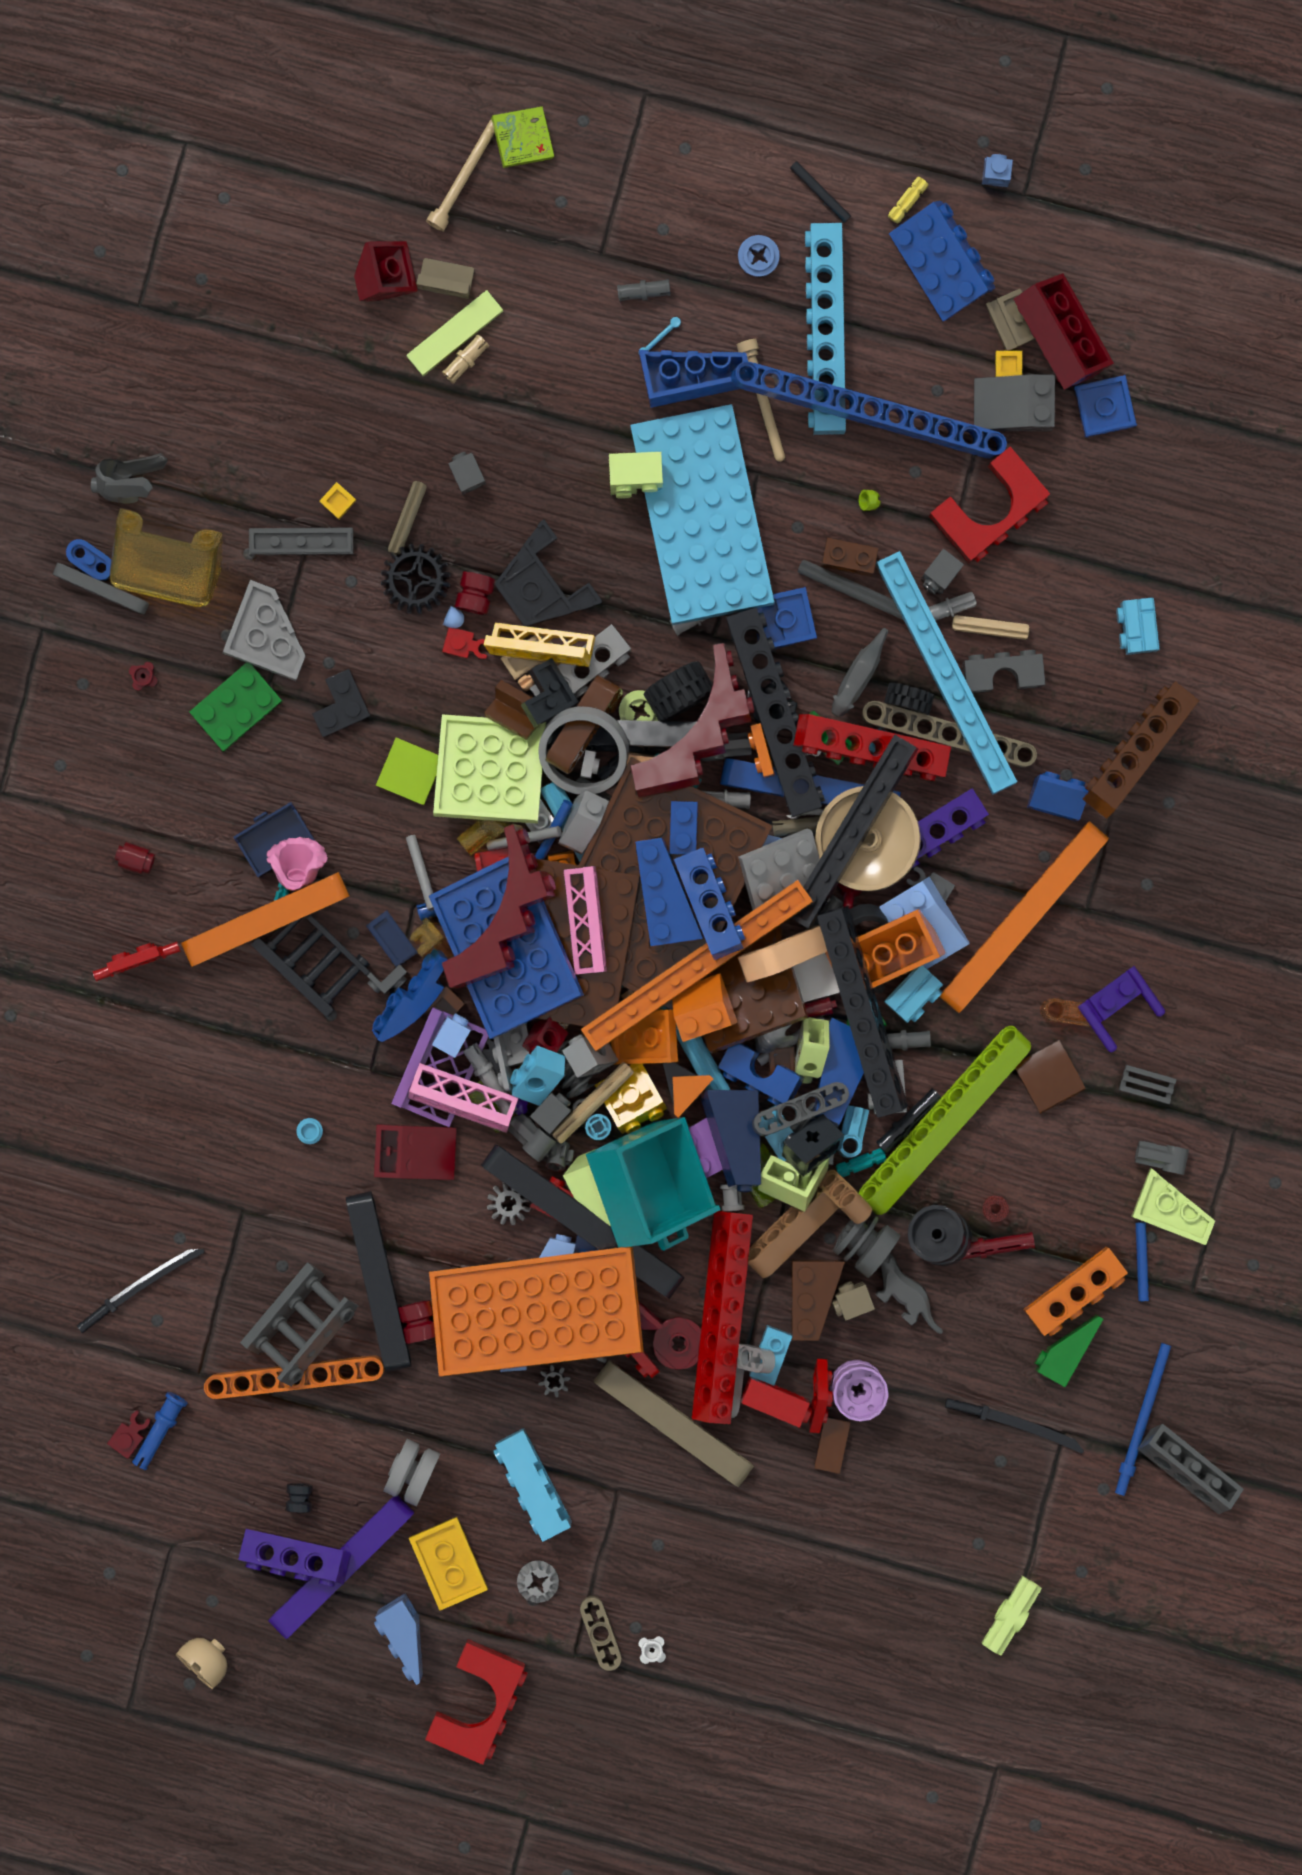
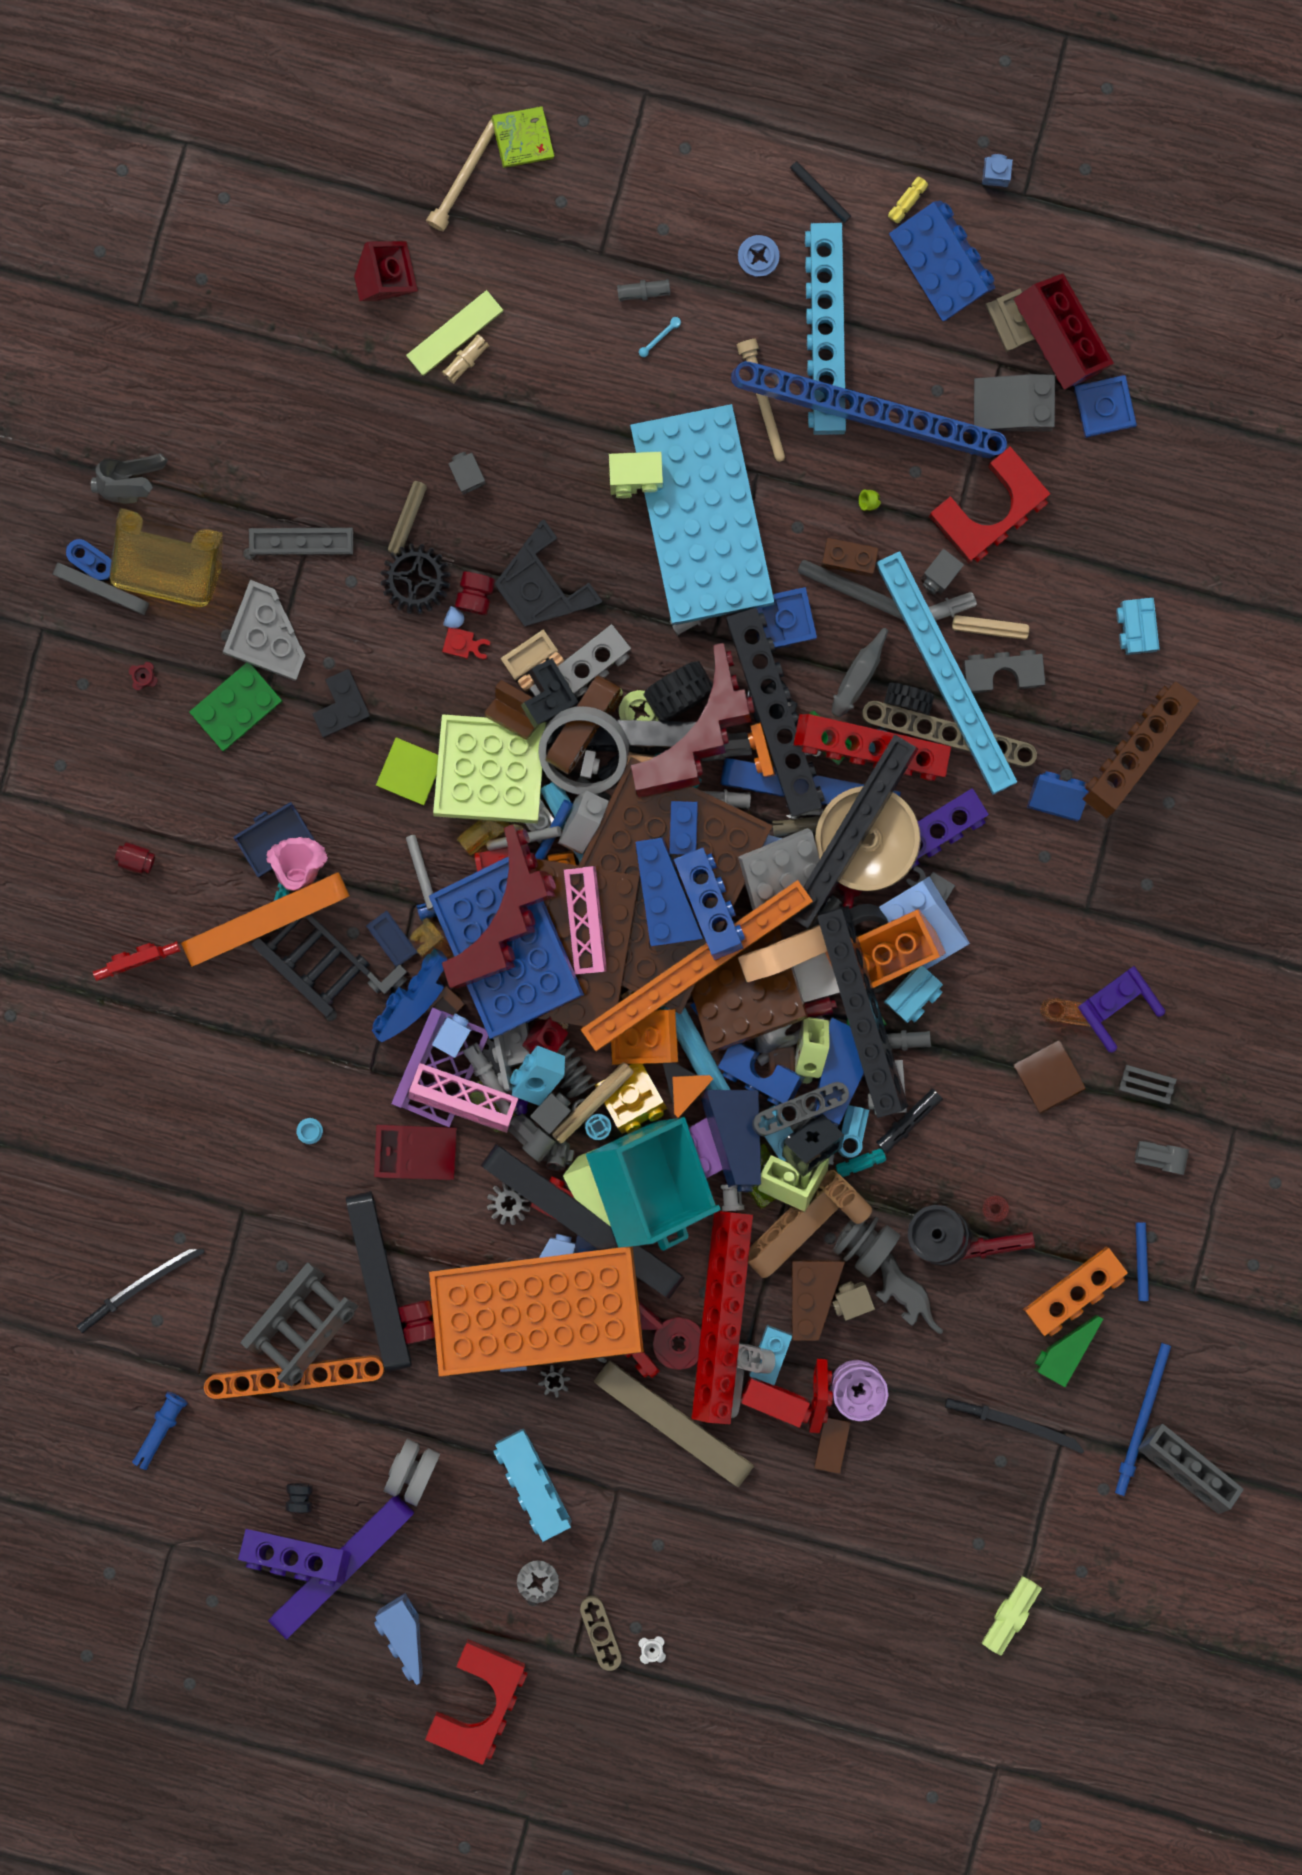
dark red plate [107,1410,151,1459] -> none
tan cylinder [176,1638,228,1689] -> none
yellow plate [319,482,356,520] -> none
yellow plate [409,1517,488,1610] -> none
dark tan panel [417,258,474,299] -> none
yellow fence [484,623,595,667] -> none
light grey brick [562,1034,619,1078] -> none
blue wedge [639,350,750,408] -> none
orange slope [672,973,738,1042] -> none
lime beam [859,1026,1031,1215] -> none
orange beam [939,821,1109,1013] -> none
yellow plate [995,351,1022,377] -> none
yellowish green wing [1131,1168,1215,1245] -> none

